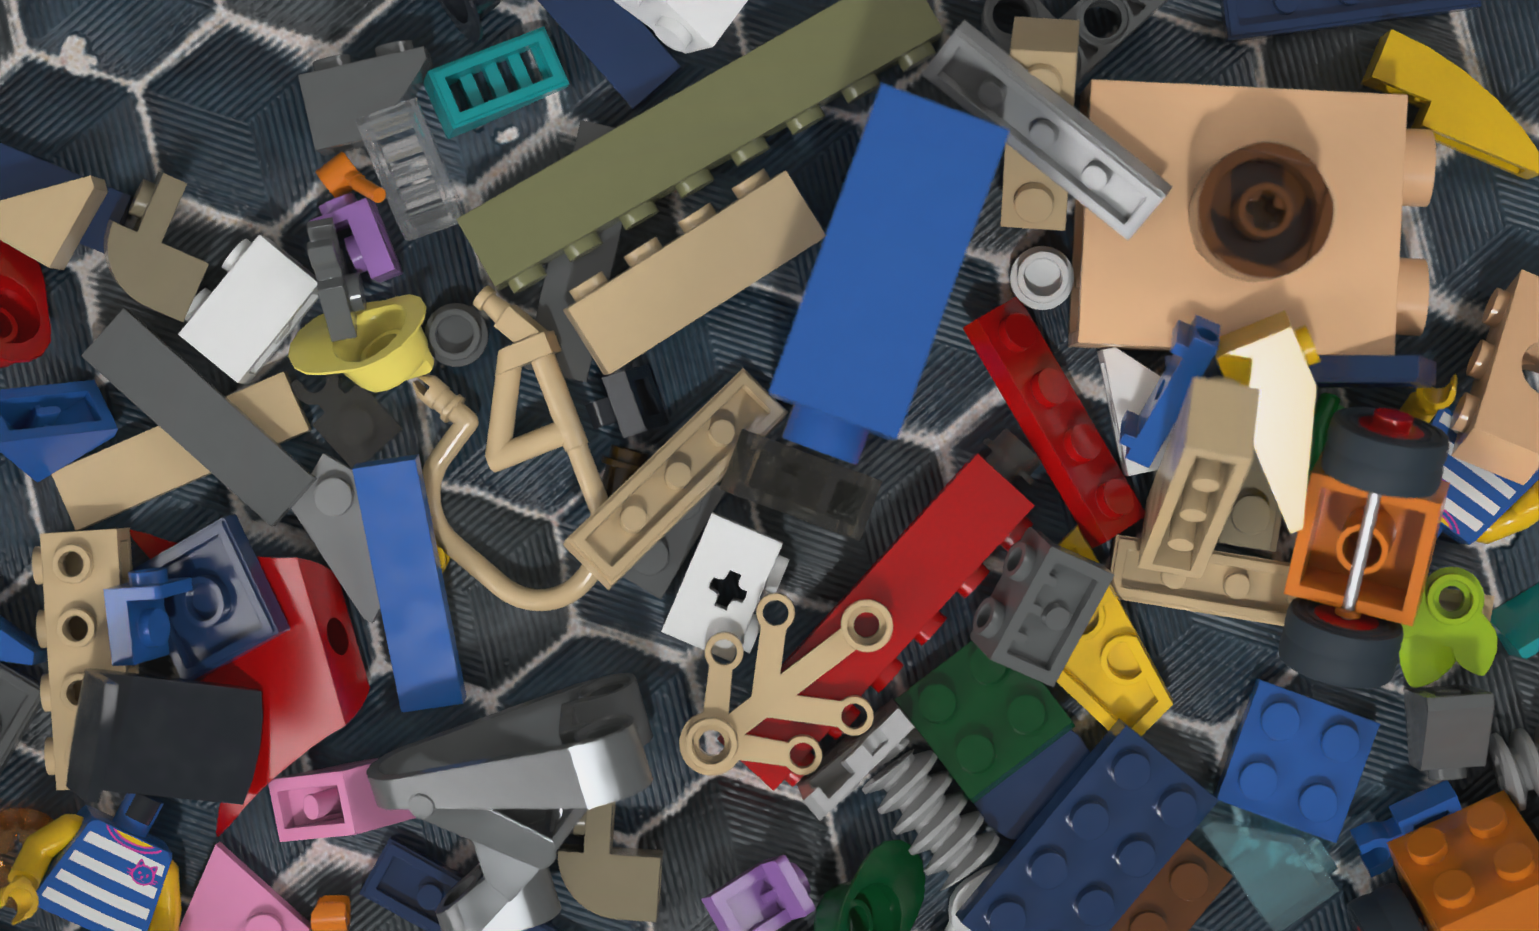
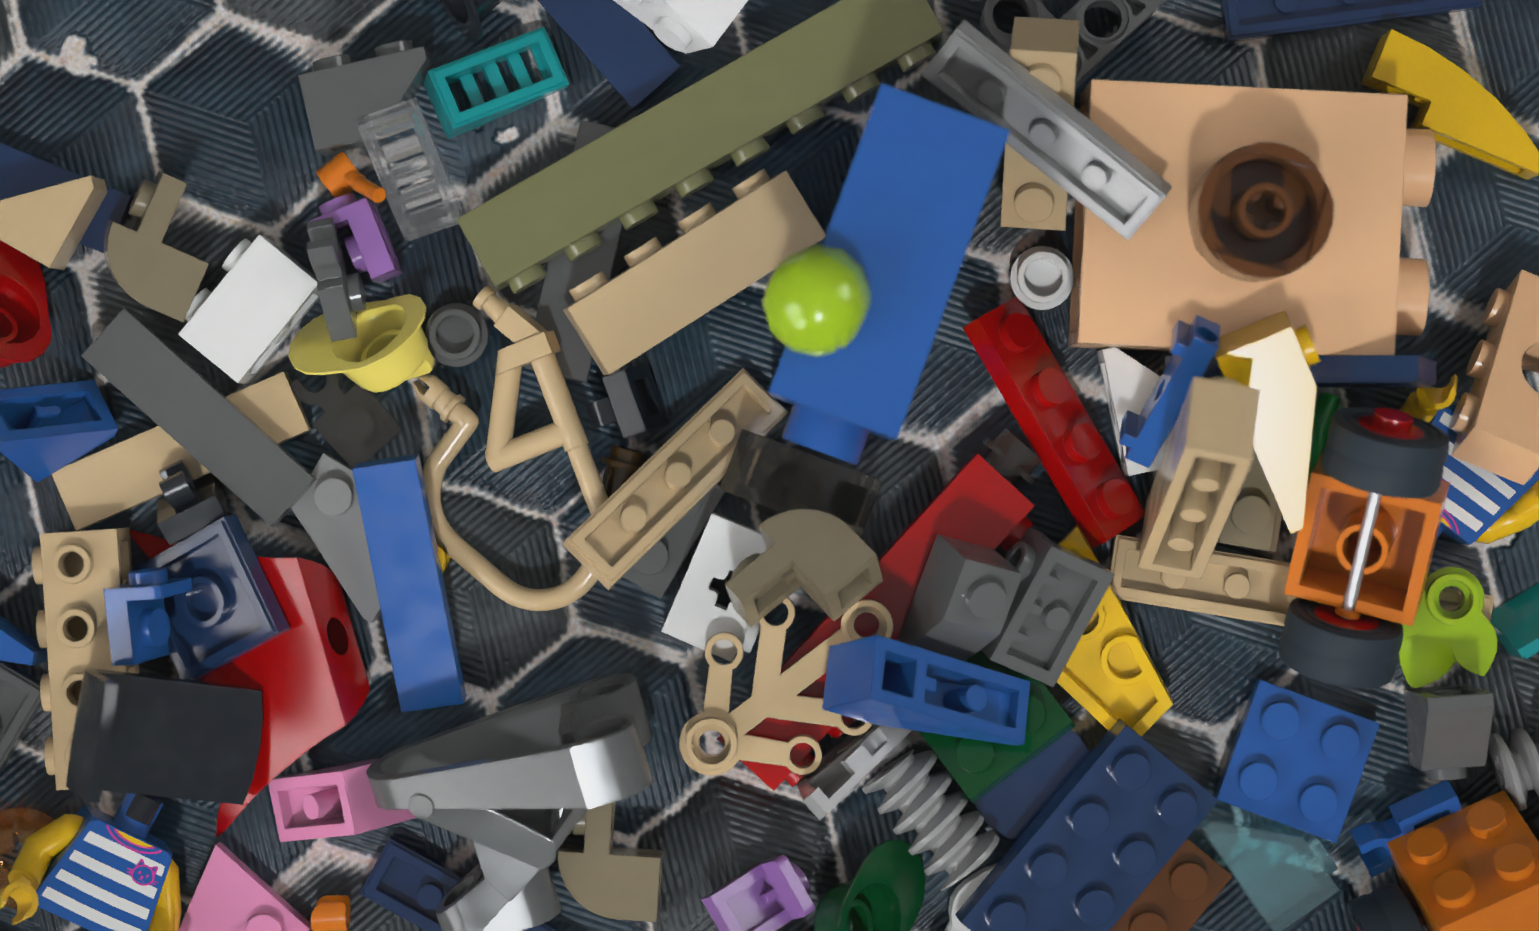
none -> black tile [157,459,227,545]
none -> dark tan brick [725,509,883,627]
none -> lime hair [763,244,871,356]
none -> blue slope [822,635,1030,746]
none -> dark grey slope [897,534,1023,662]

